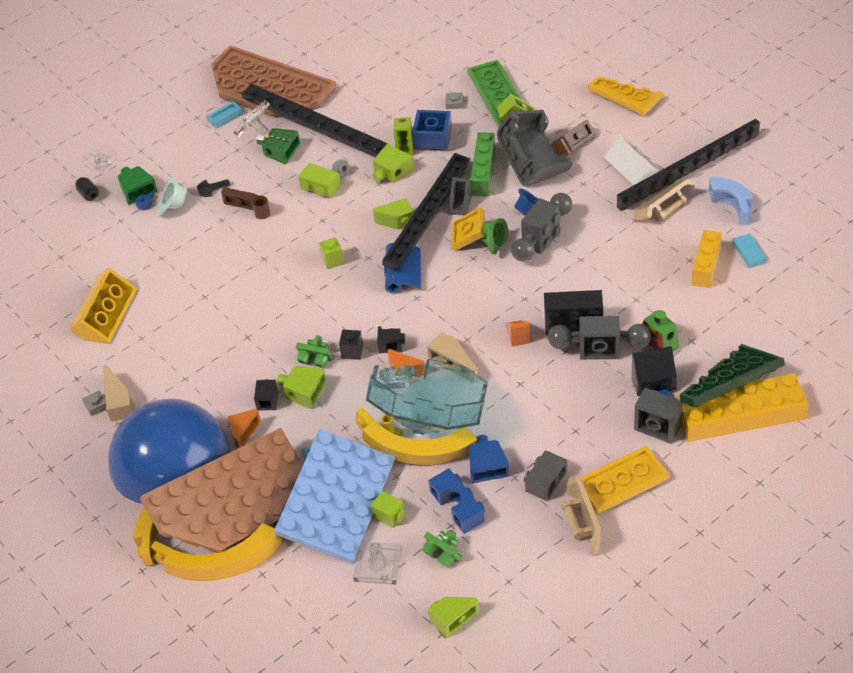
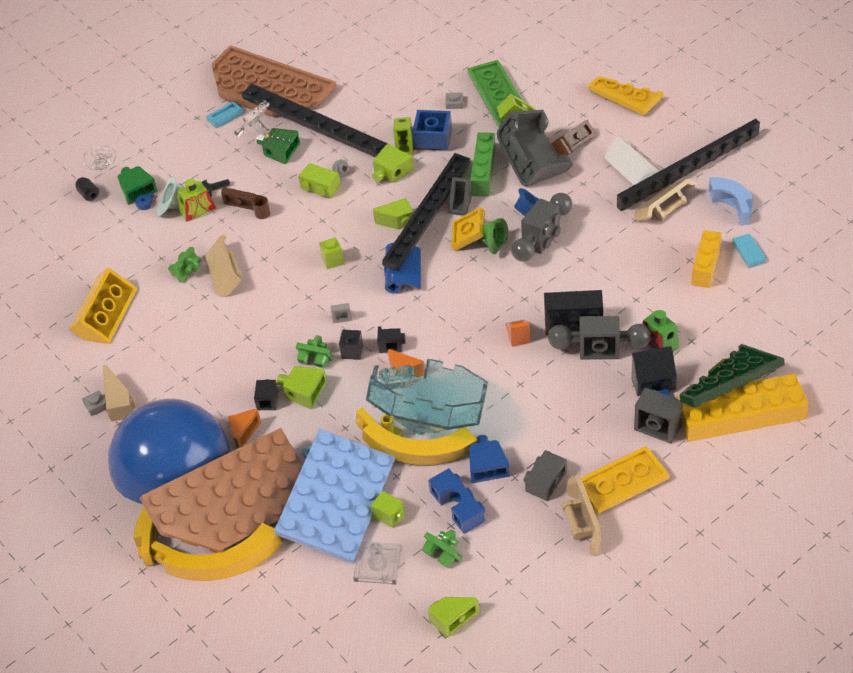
tan slope [427,332,478,383] -> none
none -> bright green hips [168,247,201,282]
none -> torso [178,179,216,222]
none -> tan piece [205,234,242,296]
none -> light grey plate [331,303,352,324]

